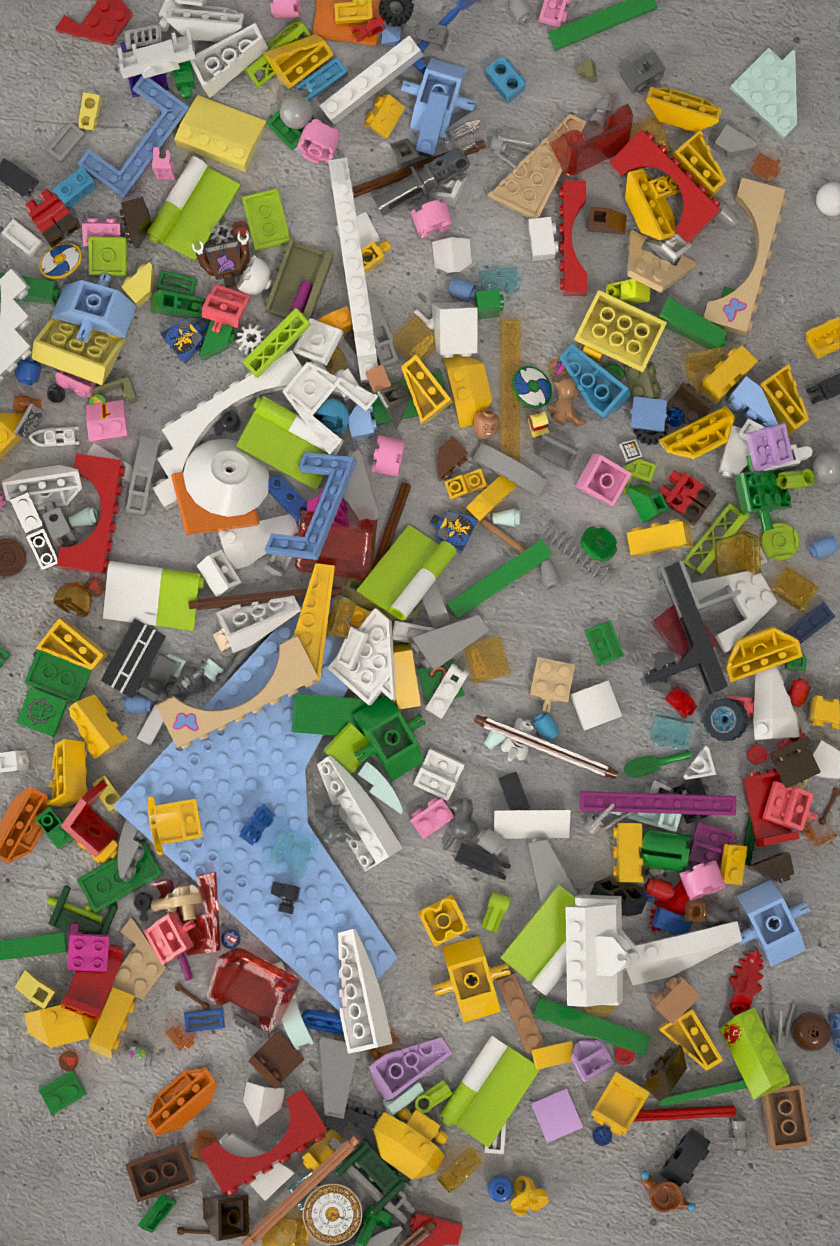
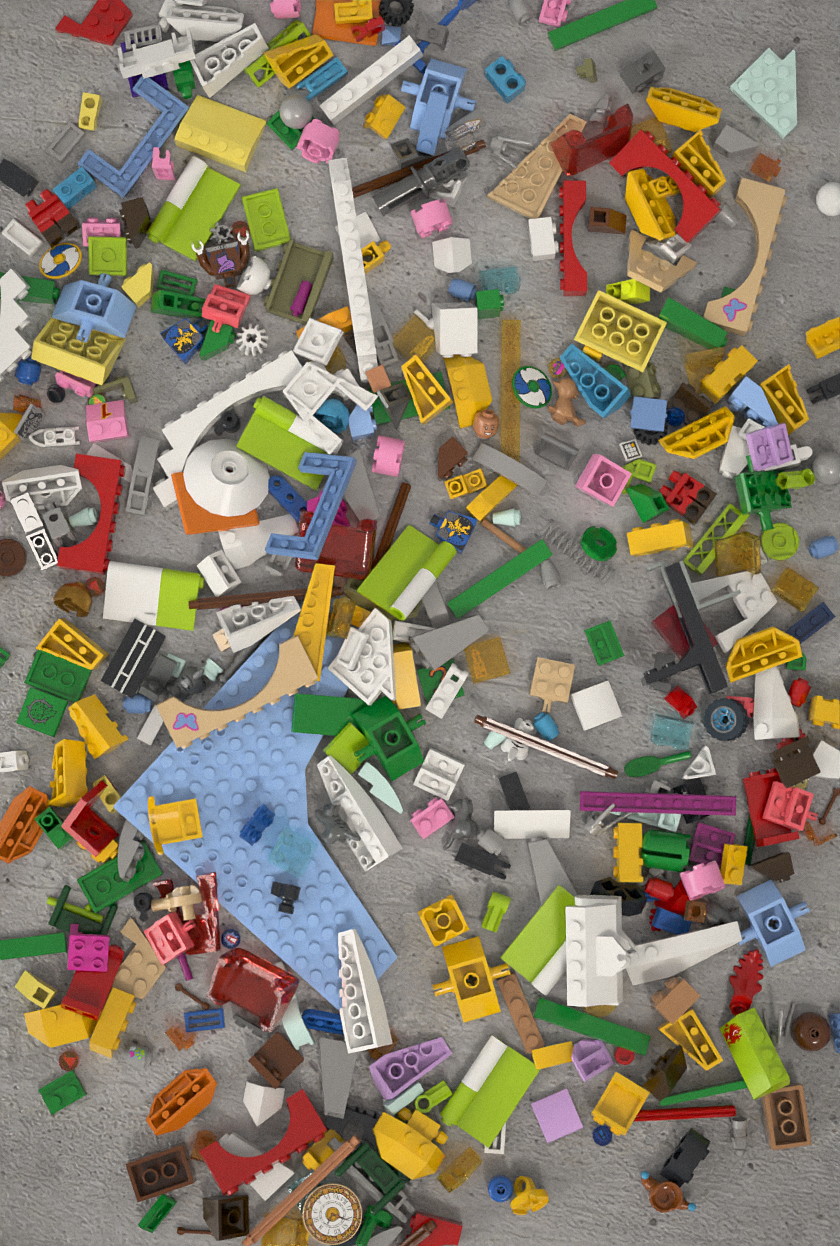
lime fence [242,308,312,378] -> none
light yellow leg [527,411,549,439] -> none
red tile [747,745,767,765] -> none

